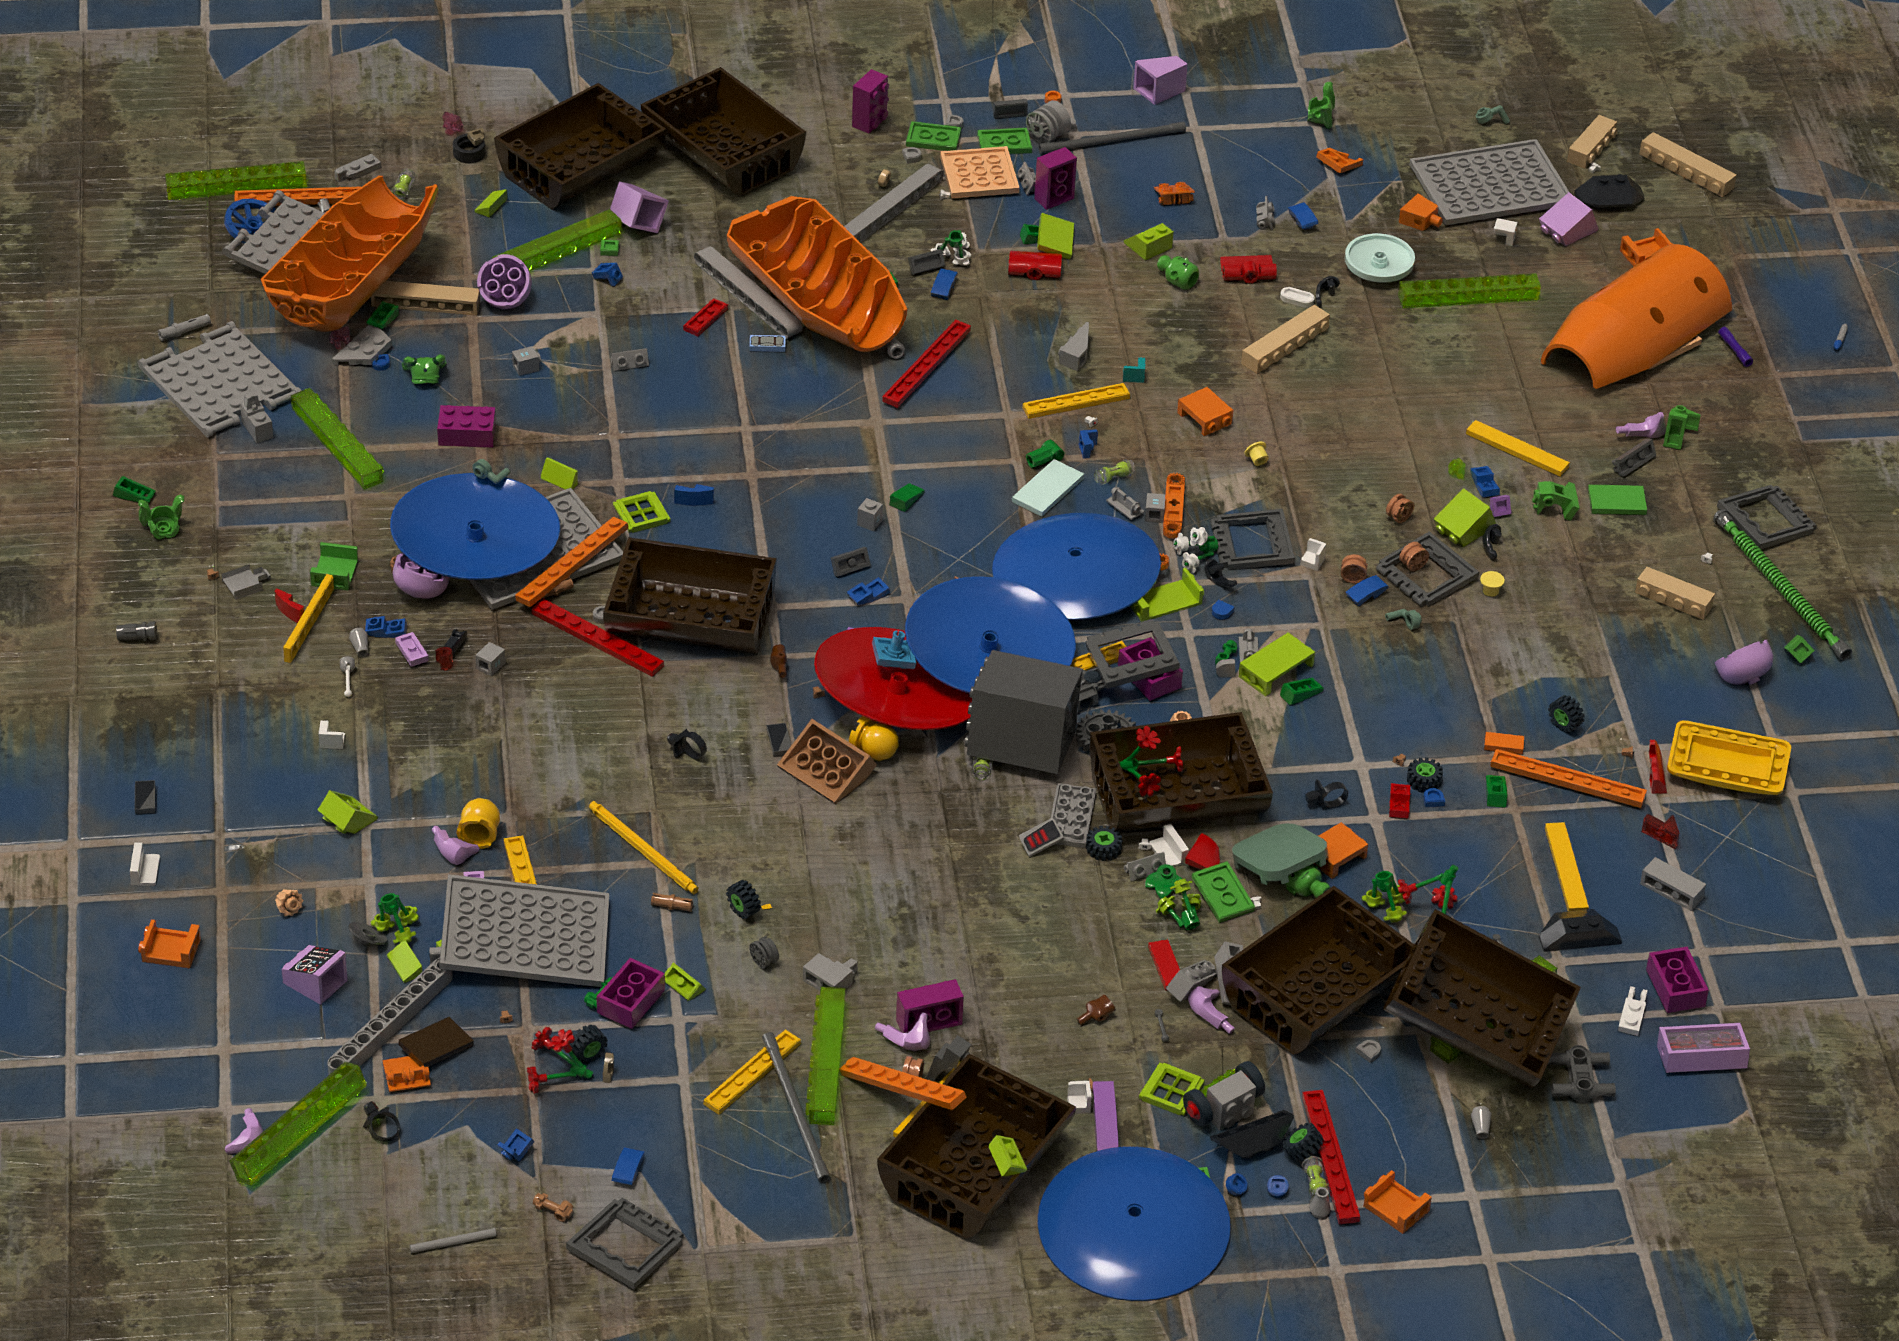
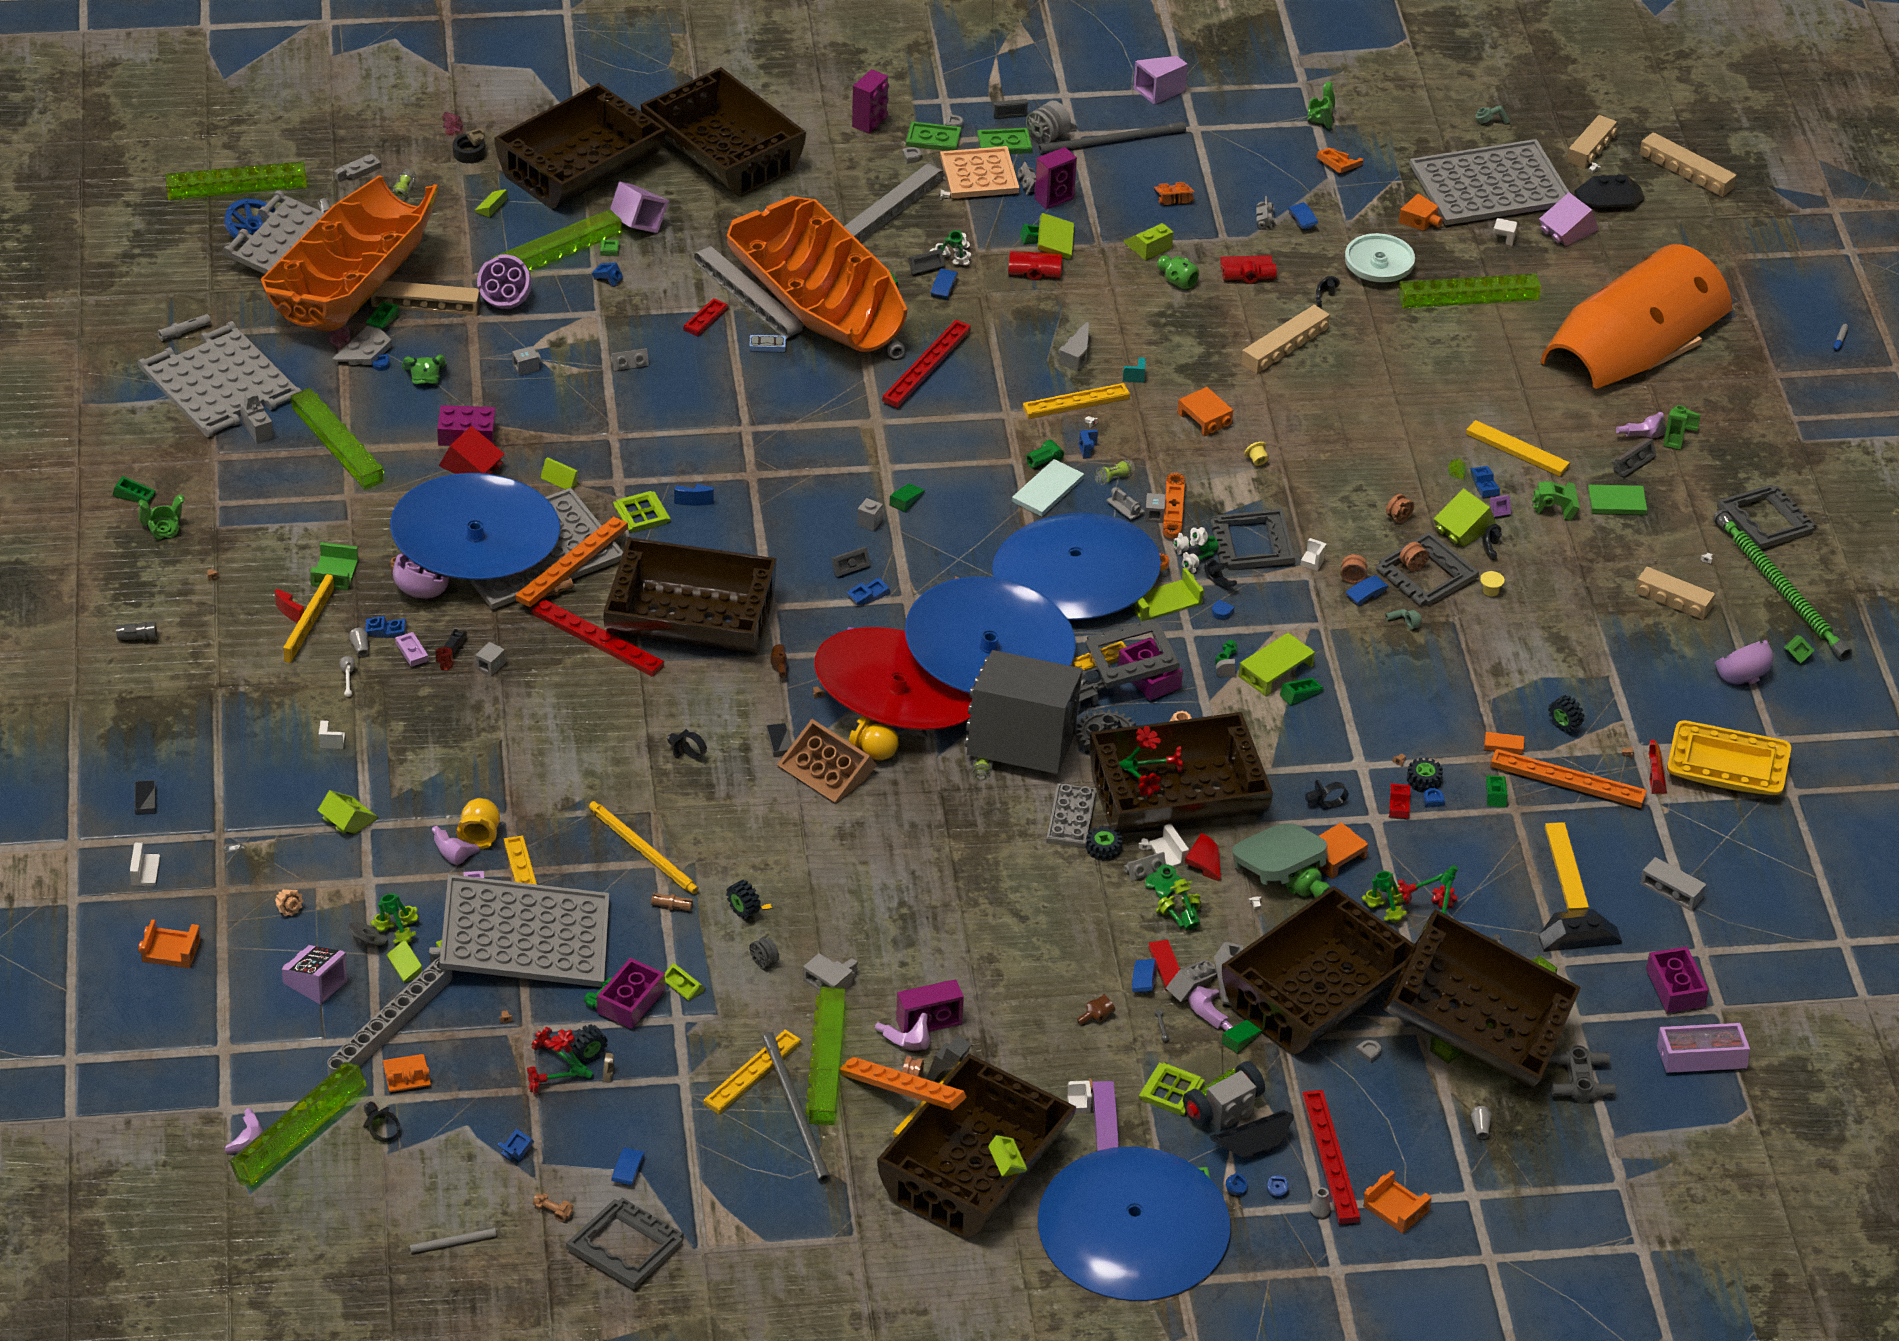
light grey piece [222,565,271,599] -> none
orange plate [235,187,360,206] -> none
dark brown tile [398,1017,474,1067] -> none
sand green plate [472,459,510,484] -> none
light grey tile [593,606,605,624] -> none
dark azure plate [872,630,916,669] -> none
tan tile [878,169,891,187] -> none
slope [1019,818,1065,857] -> none
orange tile [1045,91,1062,103] -> none
bright green tile [1192,861,1255,923] -> none
light grey hinge [1239,628,1258,662] -> none
white tile [1280,287,1315,308] -> none
black wheel [1282,1123,1324,1161] -> none
clear piece [1302,1156,1330,1198] -> none
white hinge [1618,986,1648,1036] -> none
orange panel [1620,228,1673,266] -> none
clear red slope [1641,814,1680,849] -> none
dark purple piece [1718,327,1753,367] -> none
none -> red slope [439,425,505,474]
none -> blue slope [1132,959,1157,993]
none -> green slope [1221,1020,1262,1053]

